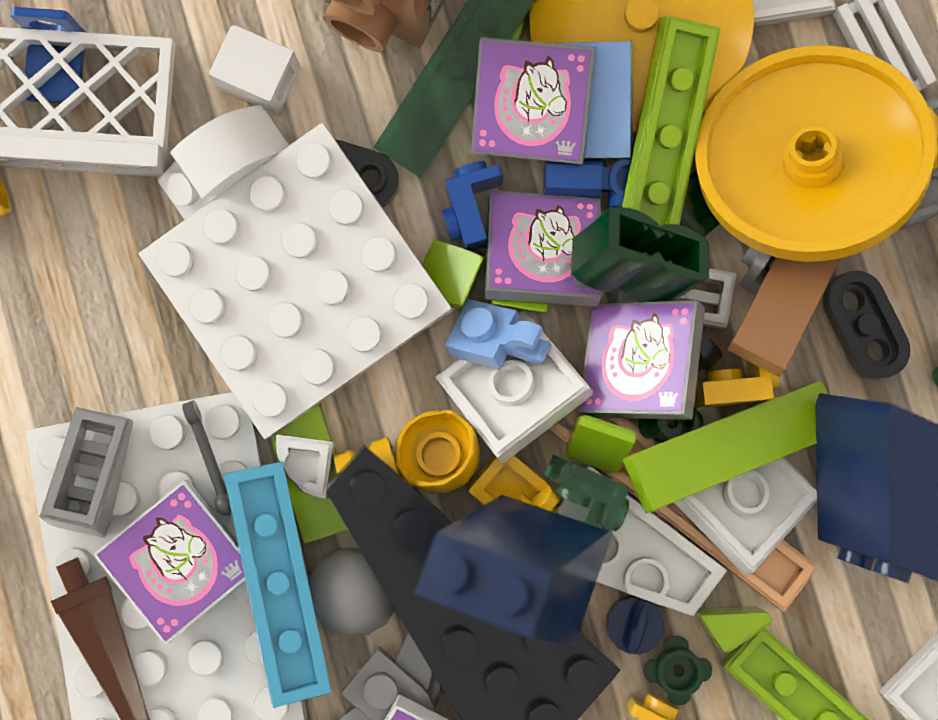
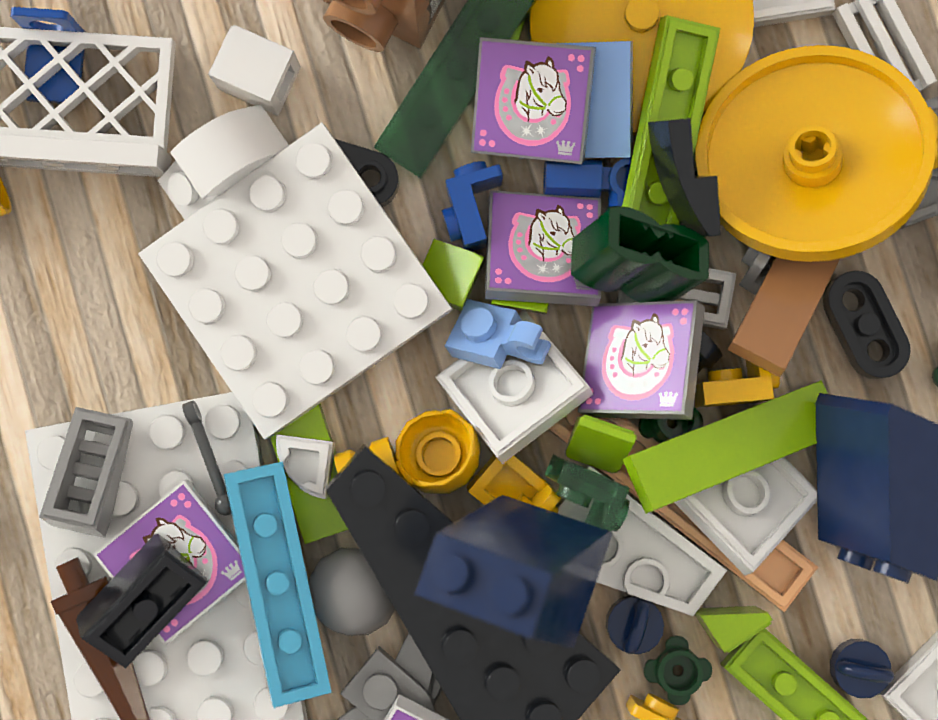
none -> black slope [76,534,208,668]
none -> black slope [648,118,721,236]
none -> dark blue tile [830,639,894,698]

